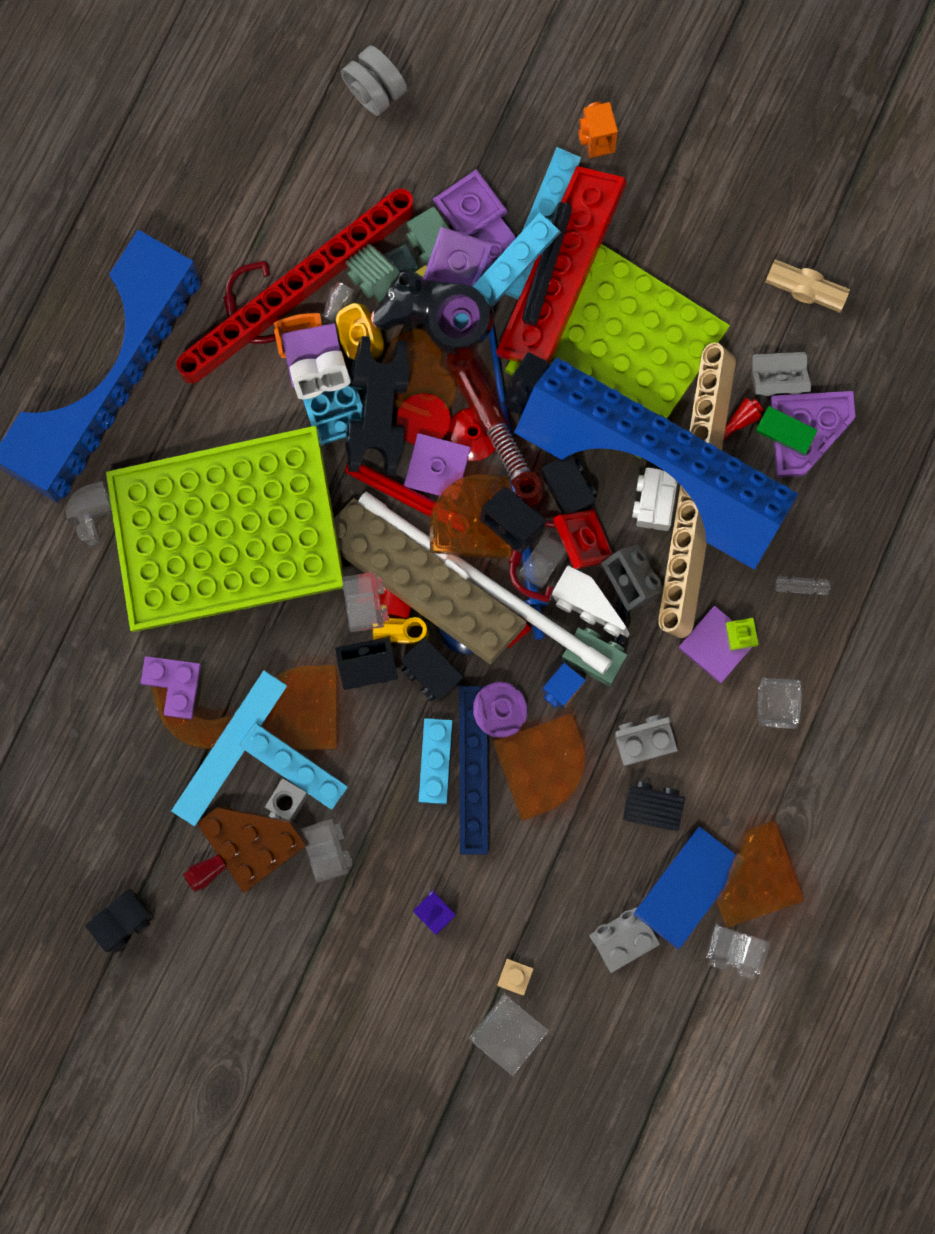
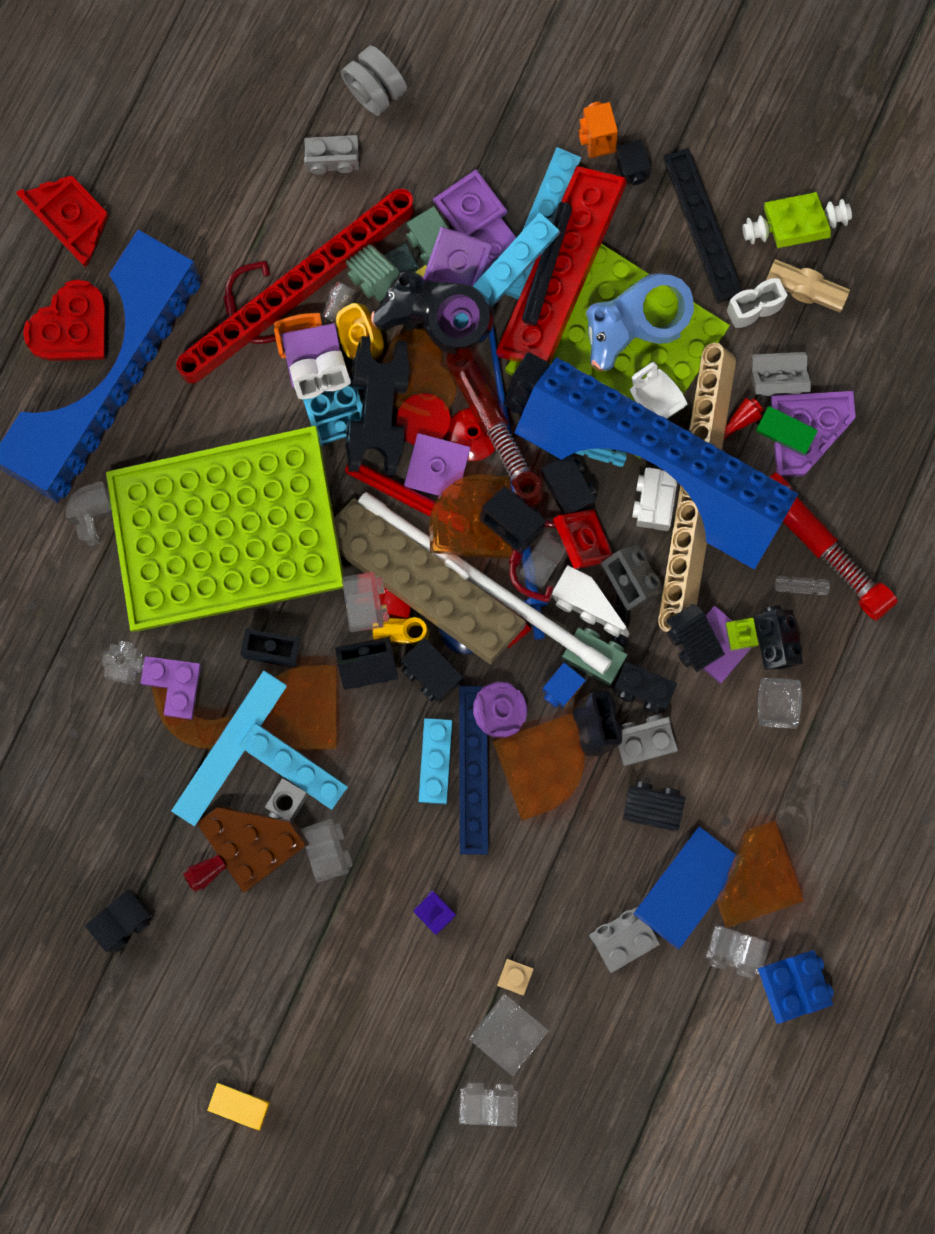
none -> red wing [16,175,109,268]
none -> red plate [23,280,106,361]
none -> clear brick [102,641,145,685]
none -> yellow slope [207,1083,271,1131]
none -> black brick [240,627,303,669]
none -> light grey bracket [304,135,359,174]
none -> clear brick [459,1082,519,1127]
none -> black brick [573,691,622,756]
none -> medium azure axle [576,448,627,467]
none -> medium blue animal [586,273,694,372]
none -> black brick [613,662,678,714]
none -> black brick [615,139,651,185]
none -> white piece [630,362,688,419]
none -> black tile [663,148,742,304]
none -> black brick [666,604,725,672]
none -> white brick [727,278,788,328]
none -> lime plate [743,192,852,248]
none -> black brick [754,605,803,670]
none -> blue plate [758,950,833,1024]
none -> red piece [769,472,898,621]

